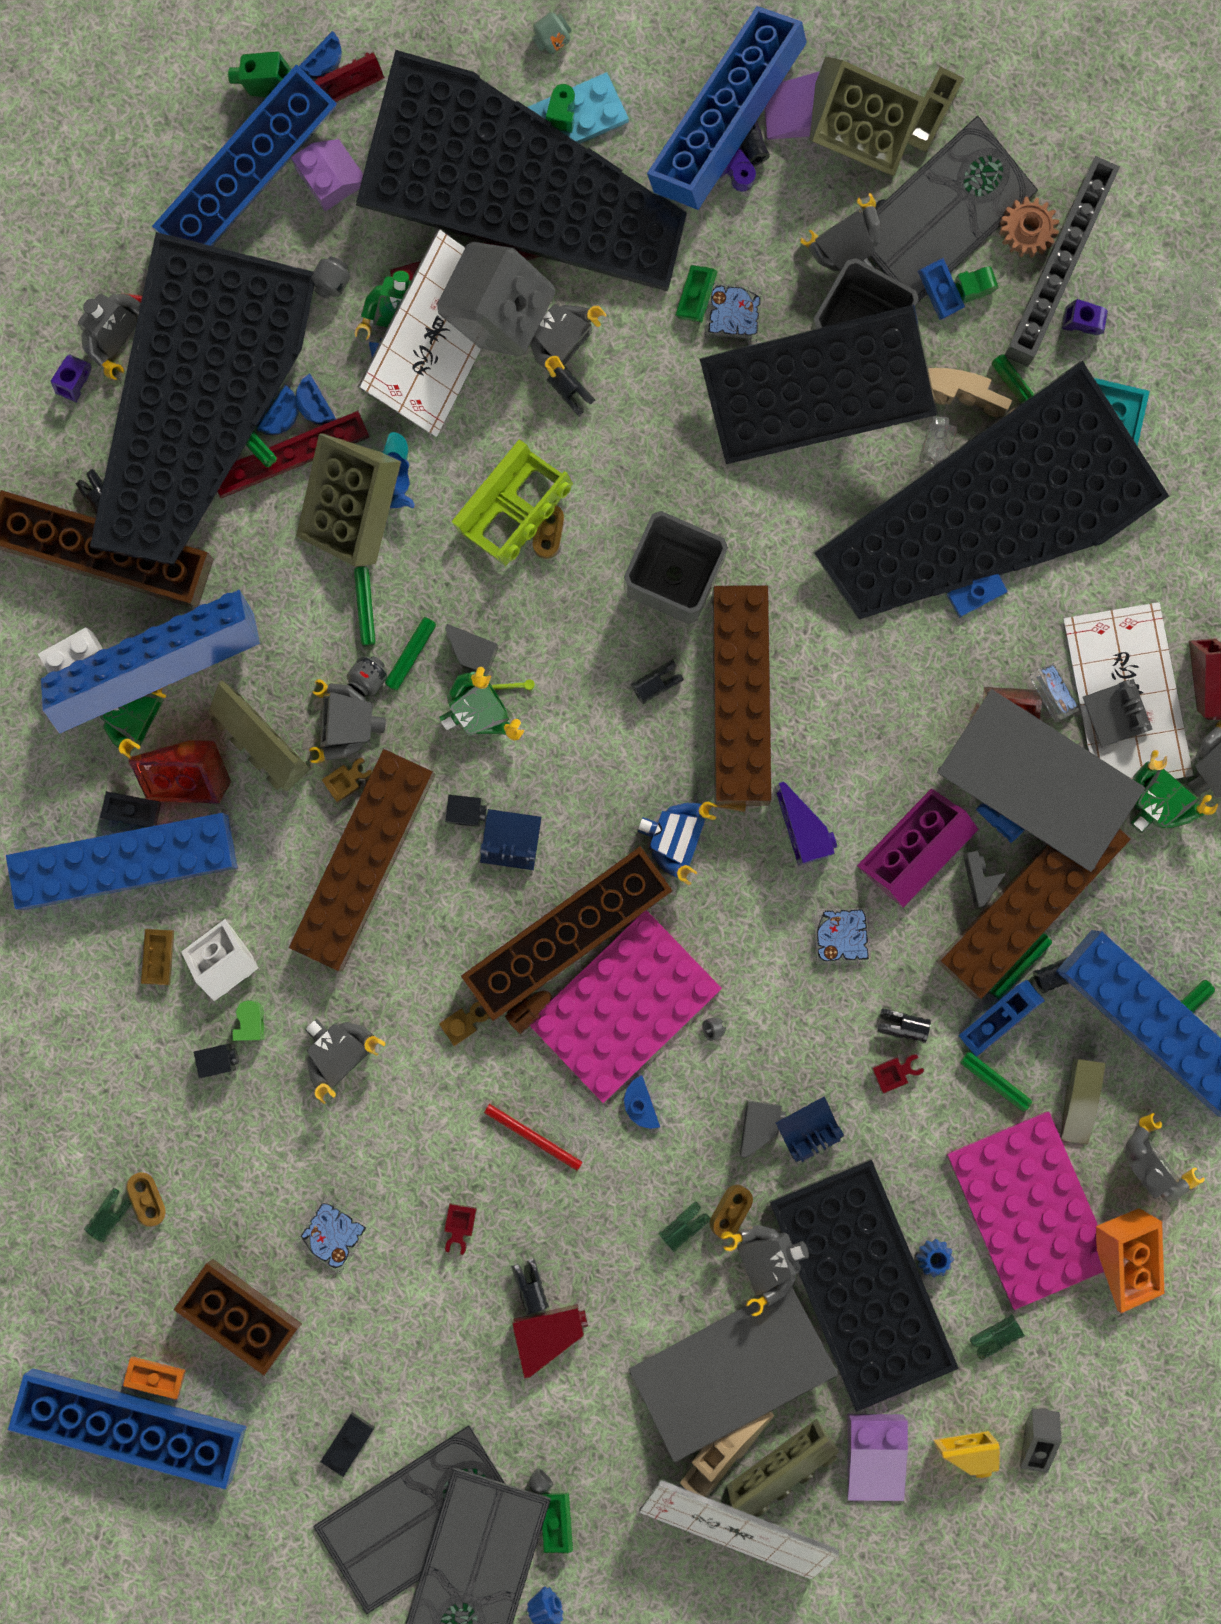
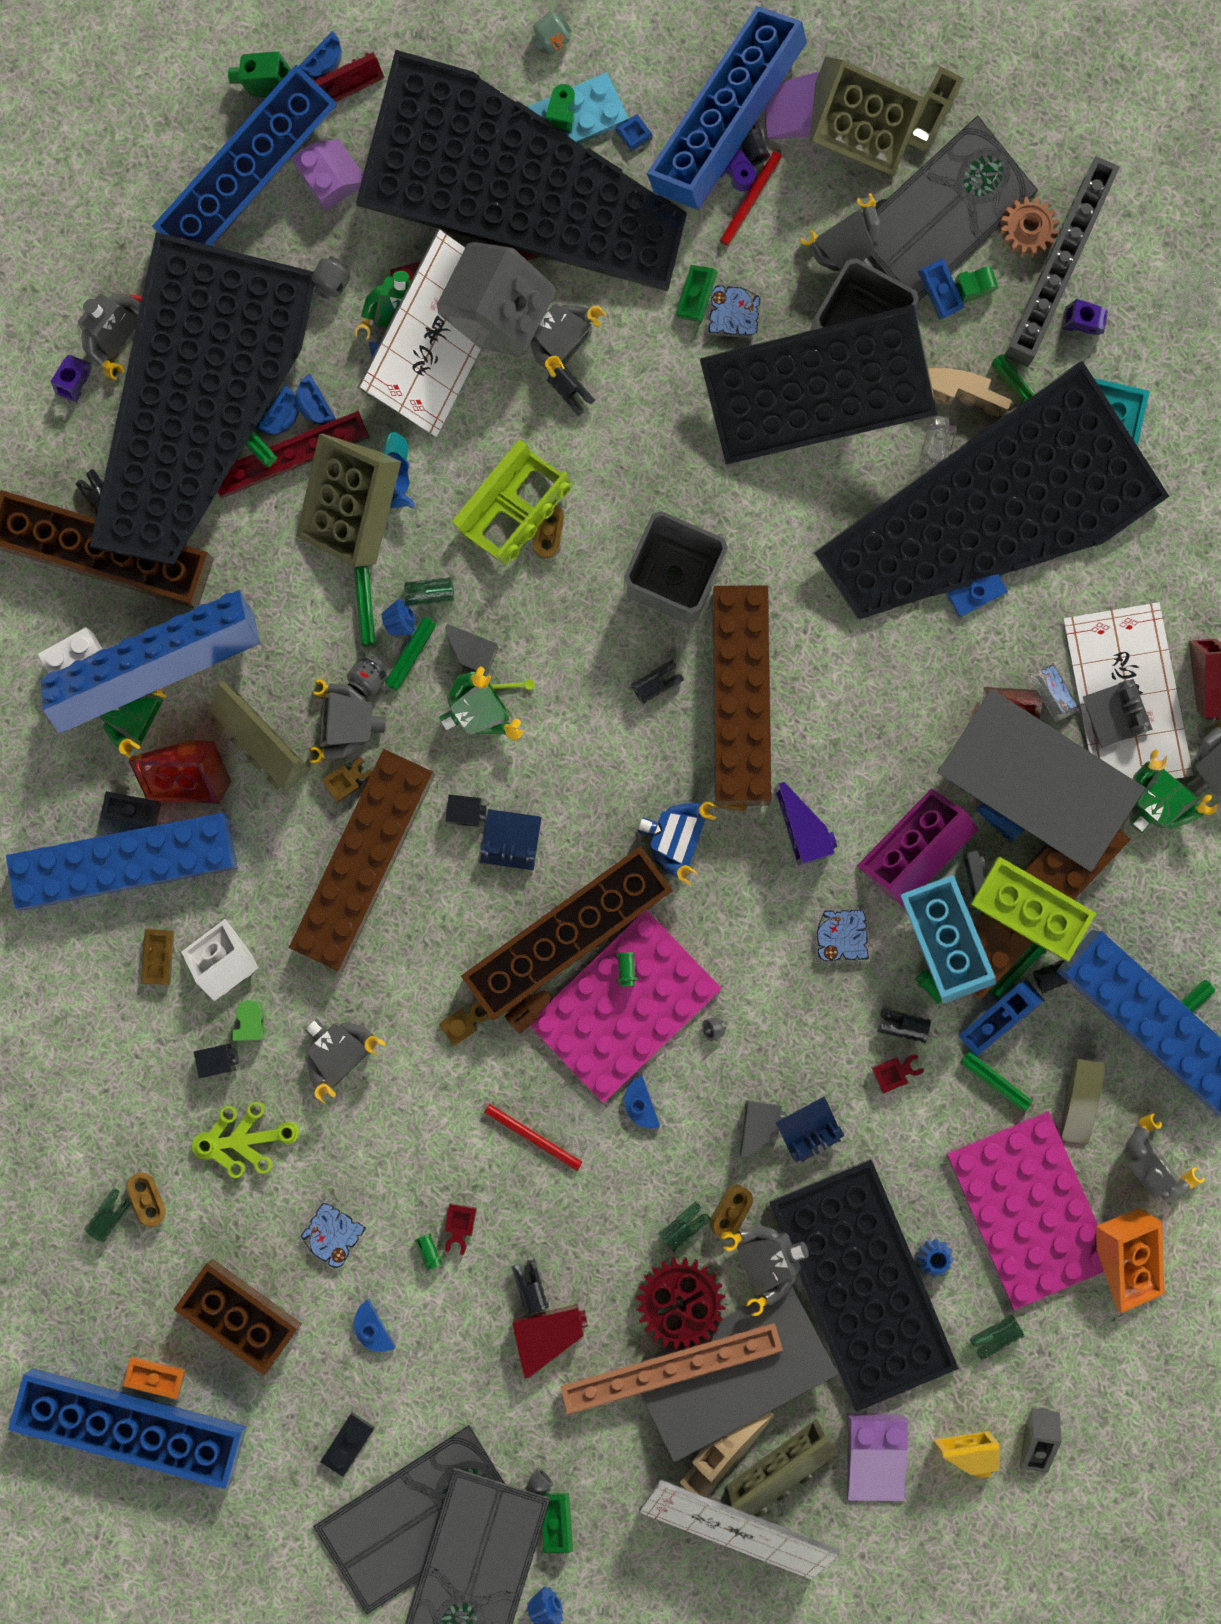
none -> lime plant [192,1101,300,1178]
none -> blue plate [354,1298,396,1352]
none -> blue piece [381,598,415,636]
none -> clear green hinge [404,577,455,606]
none -> green pin [414,1233,443,1271]
none -> nougat plate [560,1323,783,1415]
none -> blue tile [616,114,653,152]
none -> green pin [616,952,638,987]
none -> dark red gear [635,1256,726,1350]
none -> red bar [719,151,782,246]
none -> medium azure brick [901,875,996,1004]
none -> green pin [915,969,942,1004]
none -> lime plate [970,857,1096,962]

